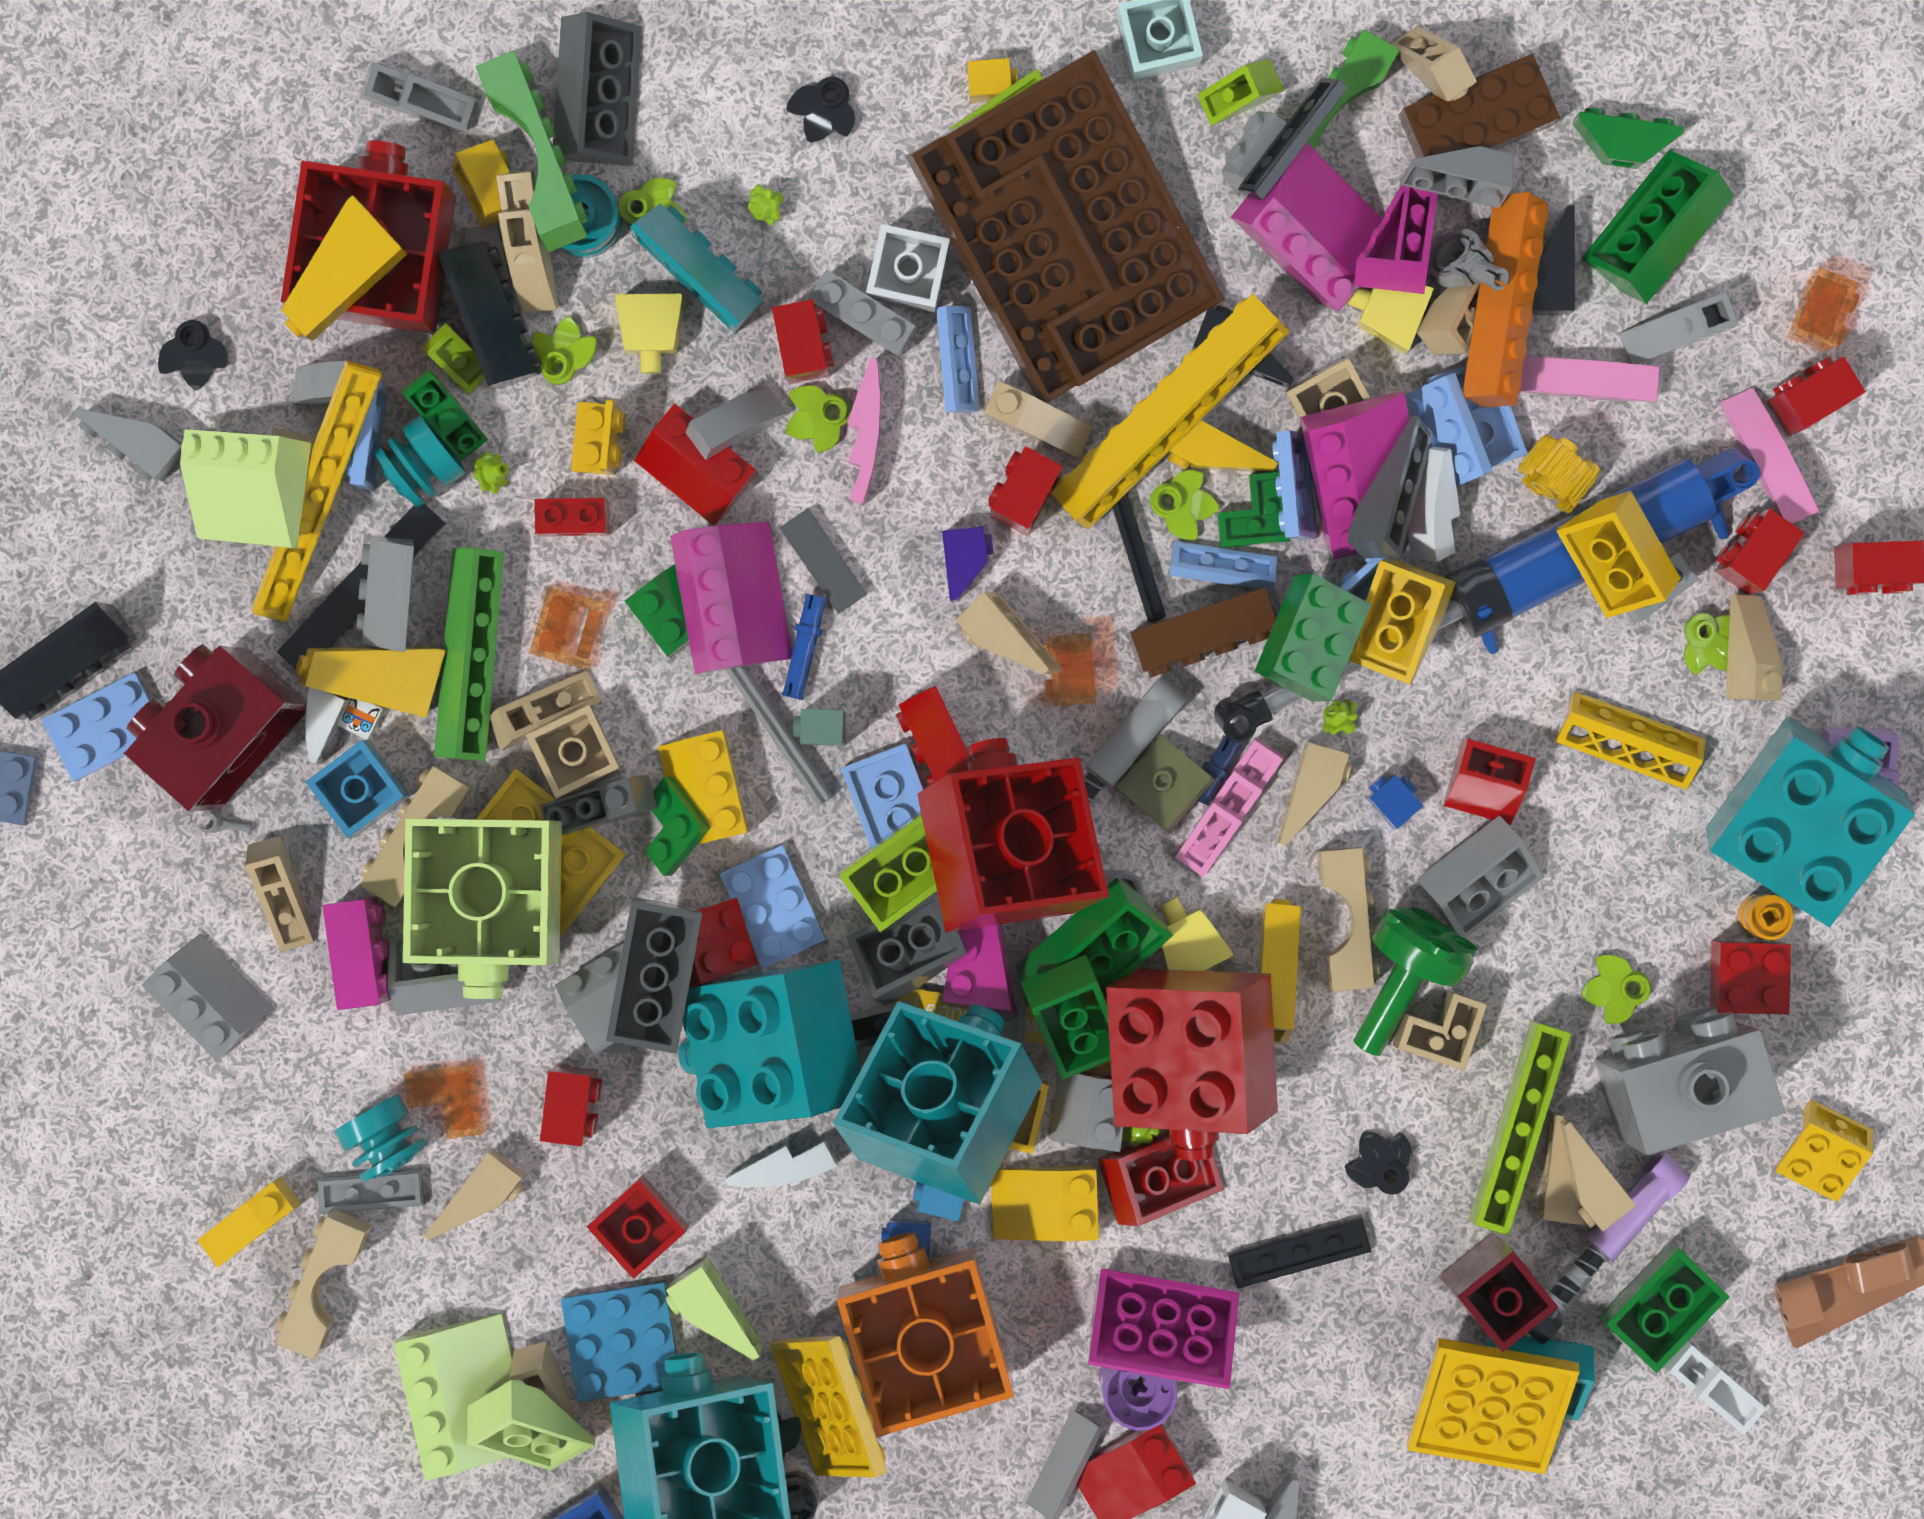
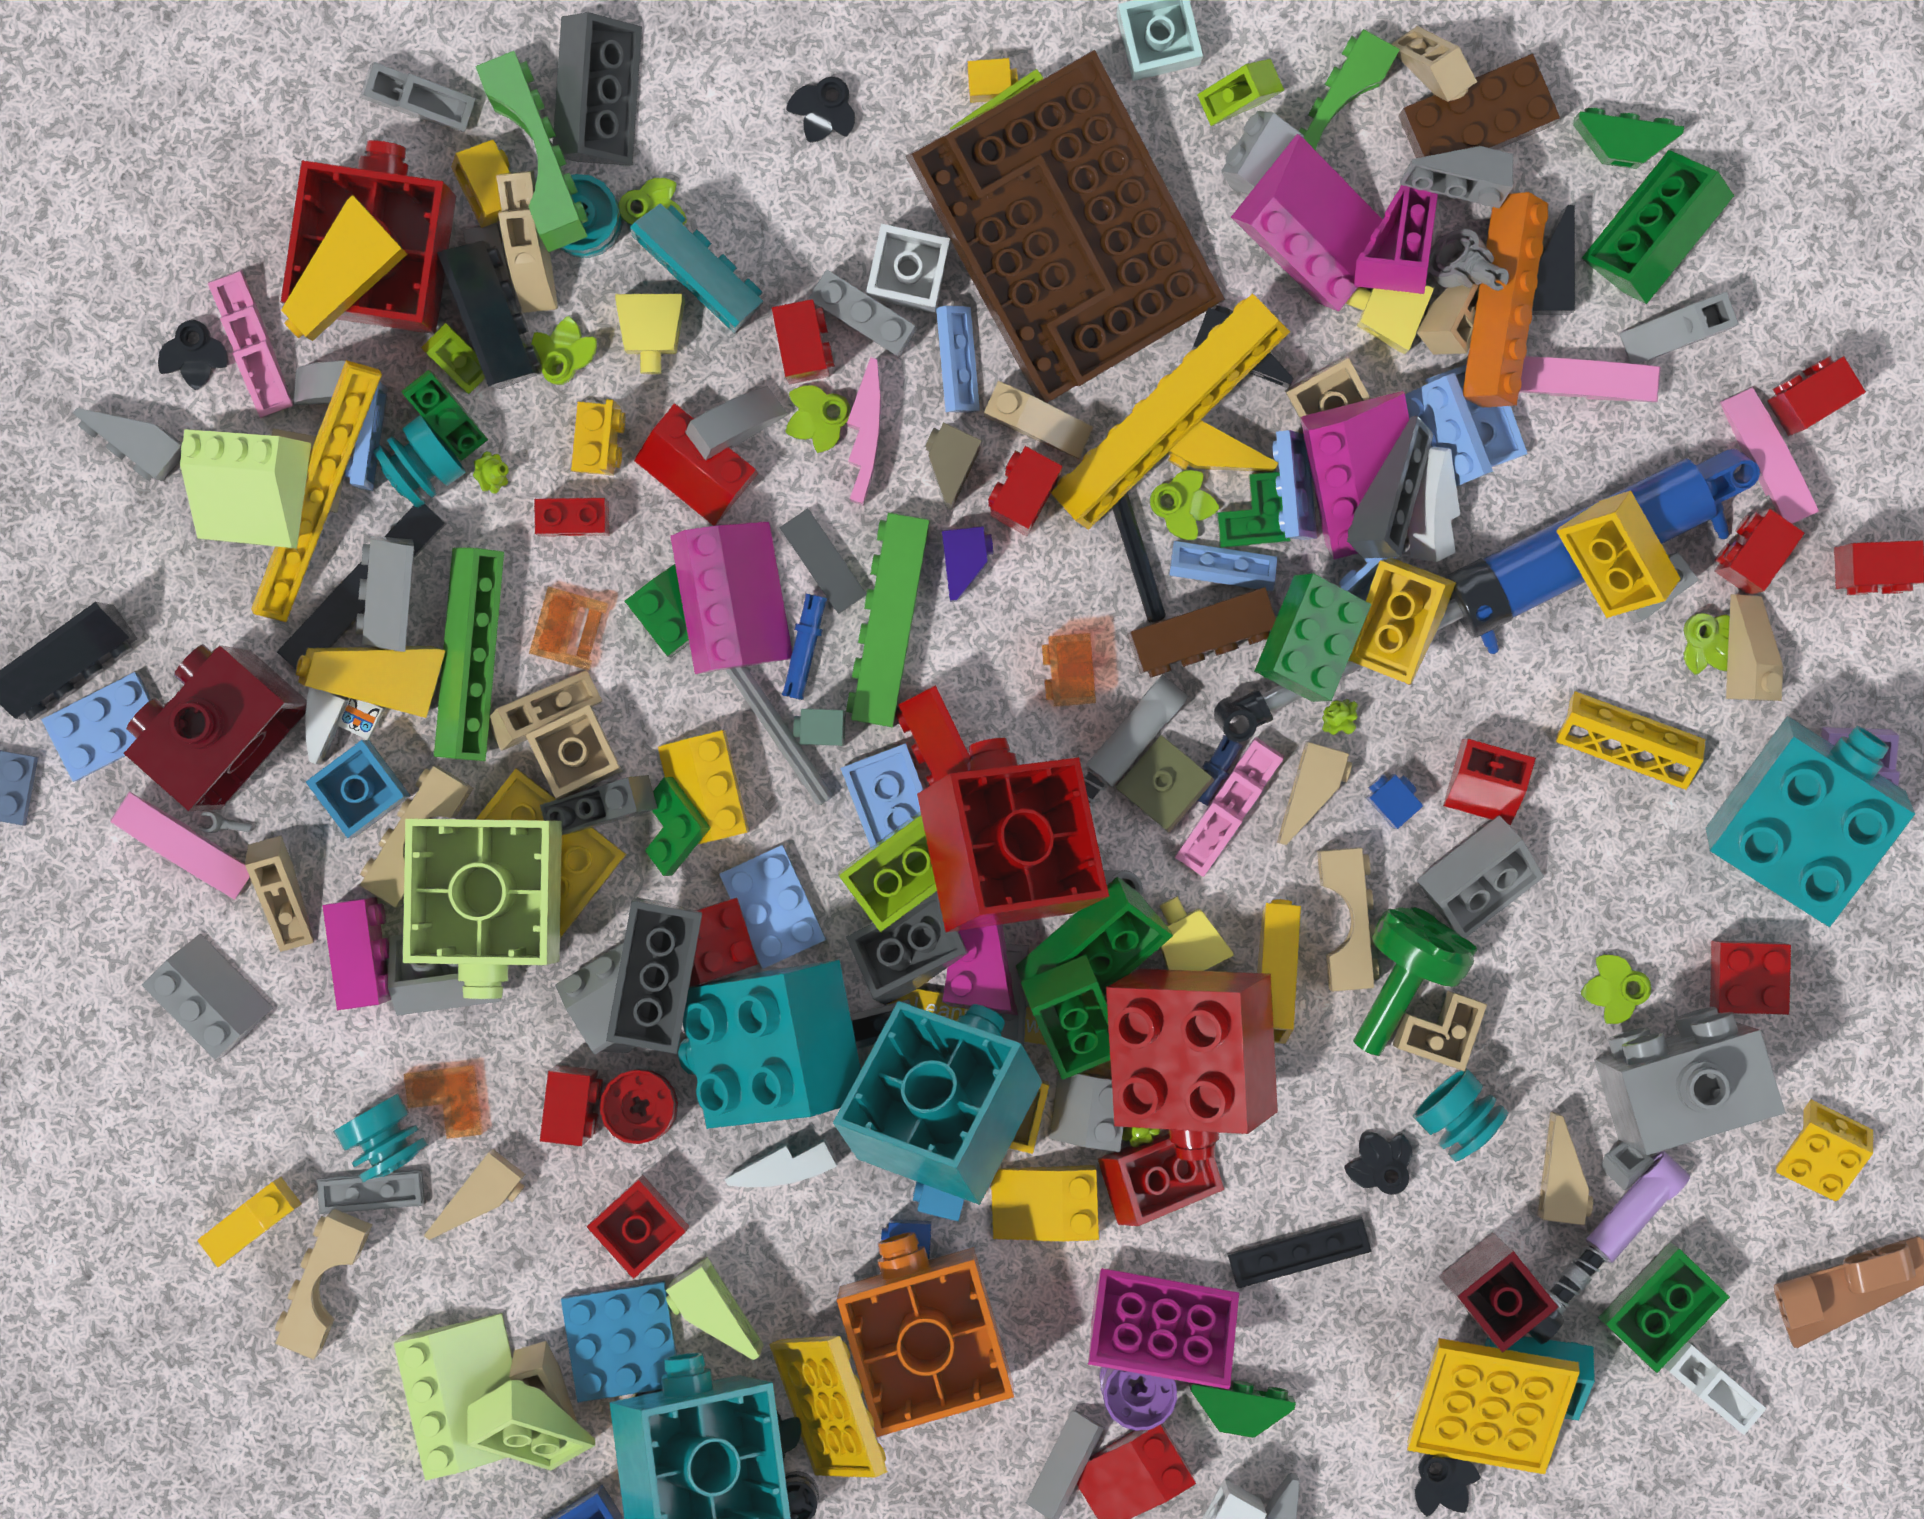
lime plant [748,184,784,225] -> none
tan slope [956,591,1063,674] -> none
black tile [1238,78,1348,200] -> none
lime brick [1469,1020,1571,1236] -> none
yellow brick [1517,434,1601,513] -> none
tan slope [1560,1118,1636,1232] -> none
light orange wheel [1737,893,1794,940] -> none
clear orange brick [1787,268,1859,352] -> none
none -> bright pink slope [110,791,250,900]
none -> bright pink slope [208,270,293,418]
none -> red wheel [600,1069,679,1144]
none -> bright green brick [846,513,930,728]
none -> dark tan slope [925,422,982,510]
none -> green slope [1189,1381,1296,1438]
none -> teal wheel [1413,1068,1509,1162]
none -> black plate [1414,1454,1481,1517]
none -> light grey slope [1601,1142,1654,1191]

